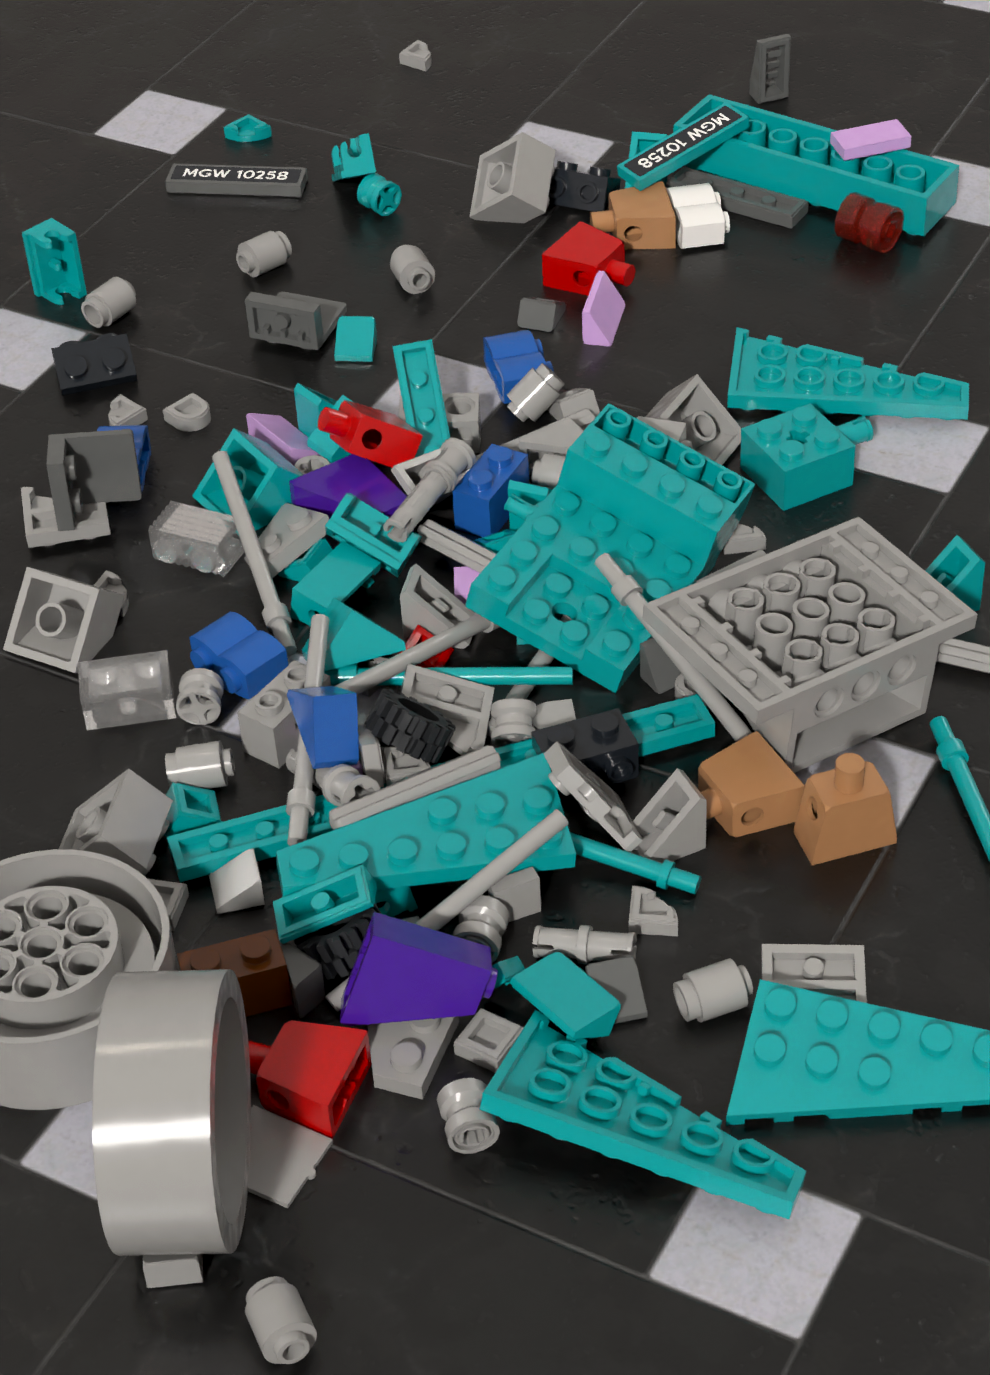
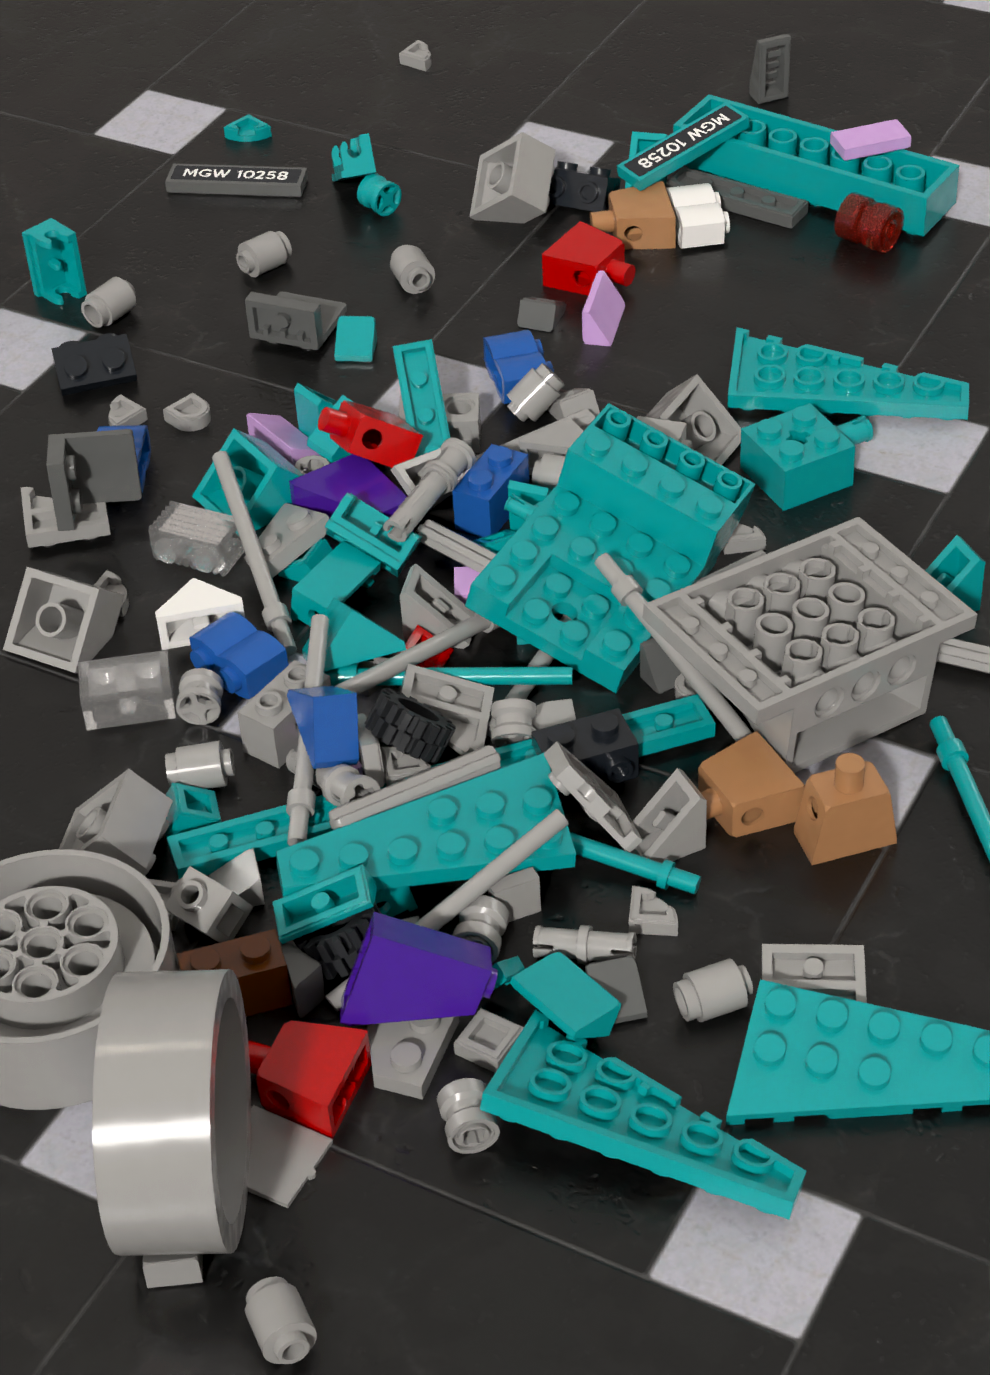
none -> white slope [155,578,245,650]
none -> light grey brick [165,866,254,943]

